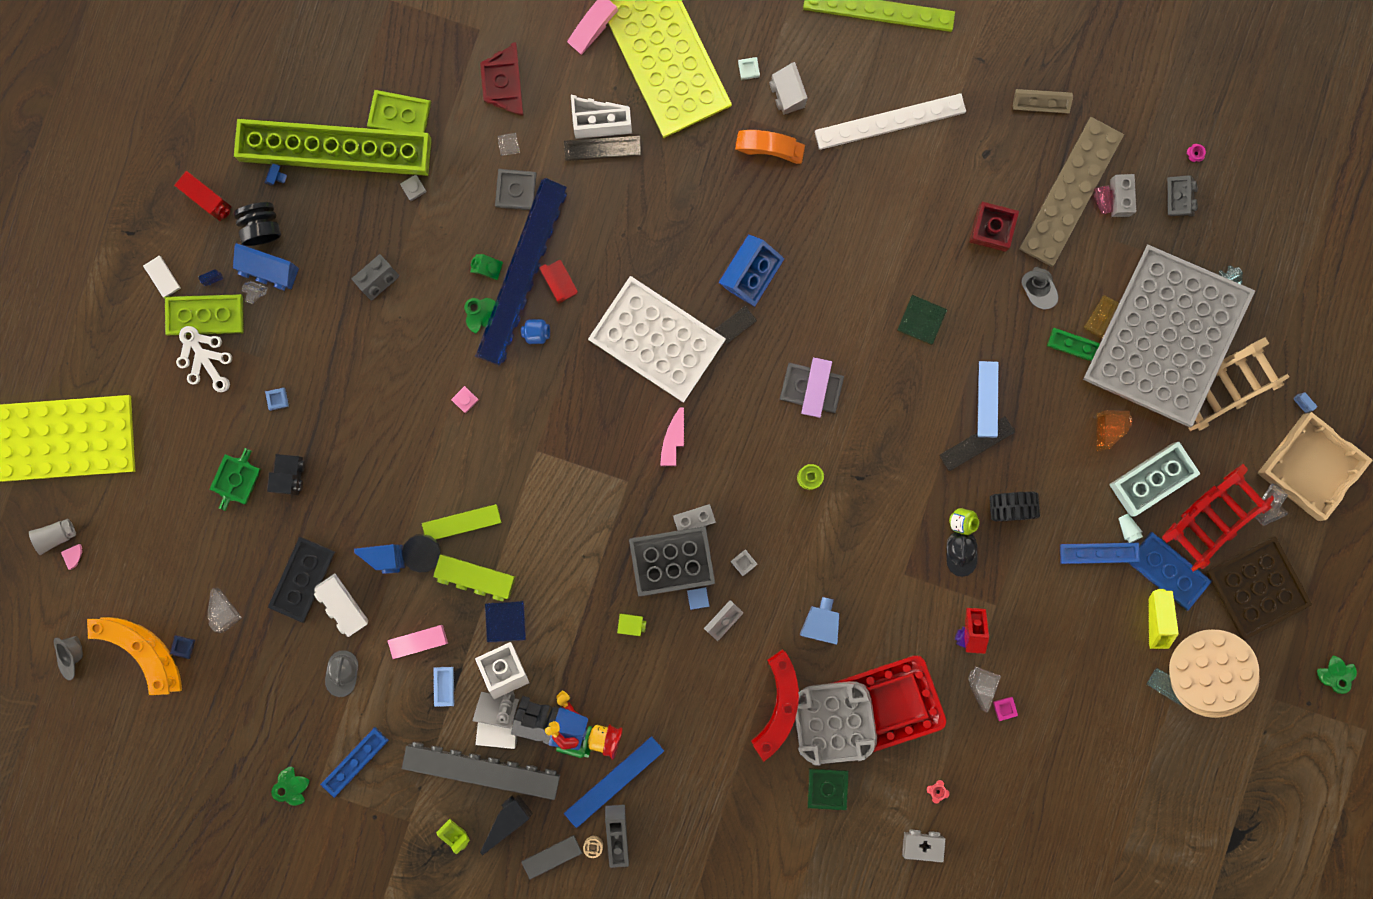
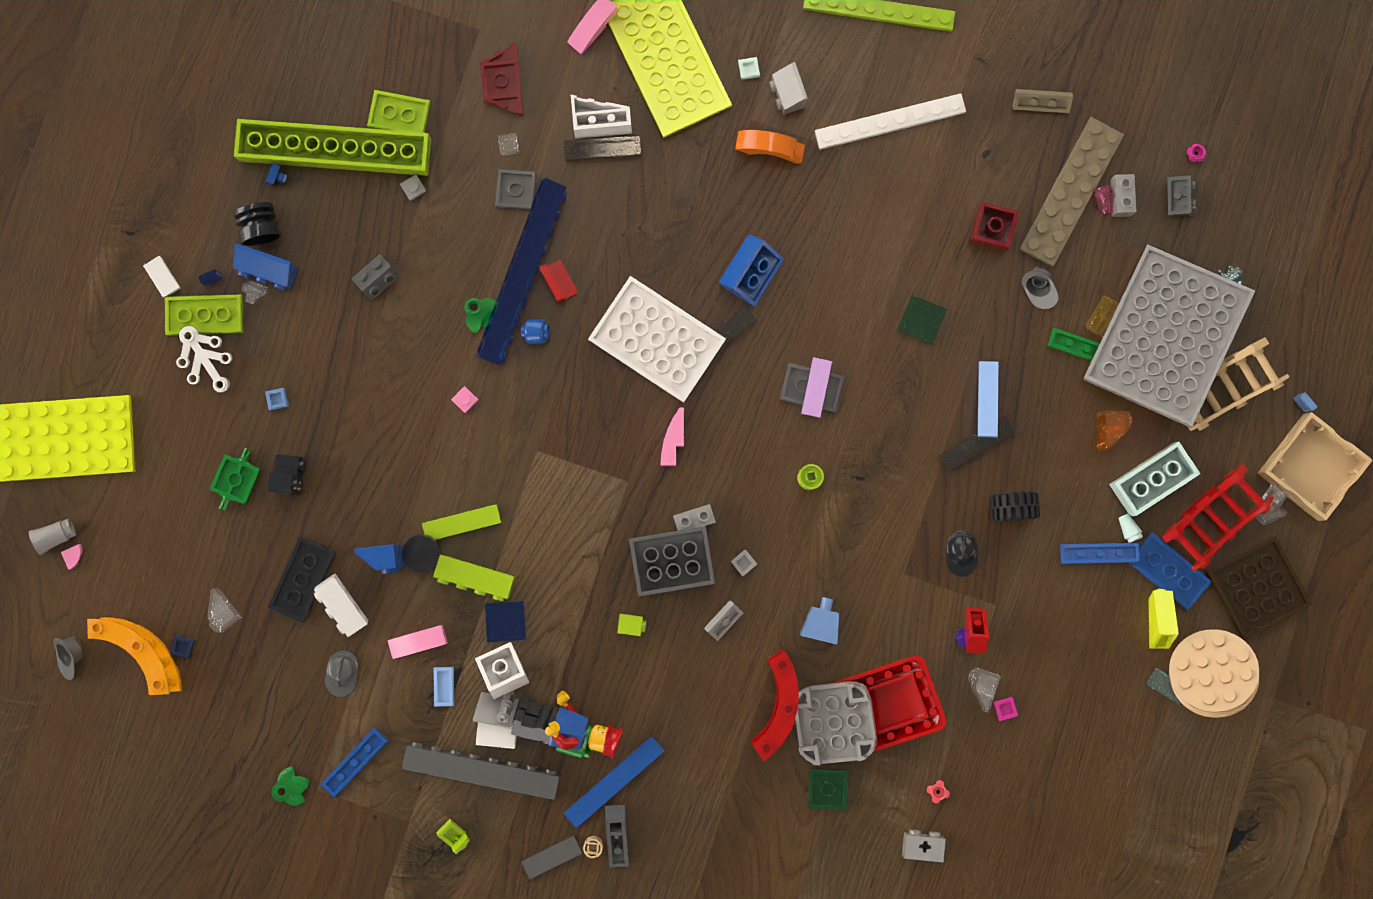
red window [174,171,232,221] -> none
green bracket [470,254,503,280] -> none
black slope [480,795,533,856] -> none
medium blue tile [687,587,709,610] -> none
lime head [949,508,979,535] -> none
green plate [1317,656,1357,694] -> none

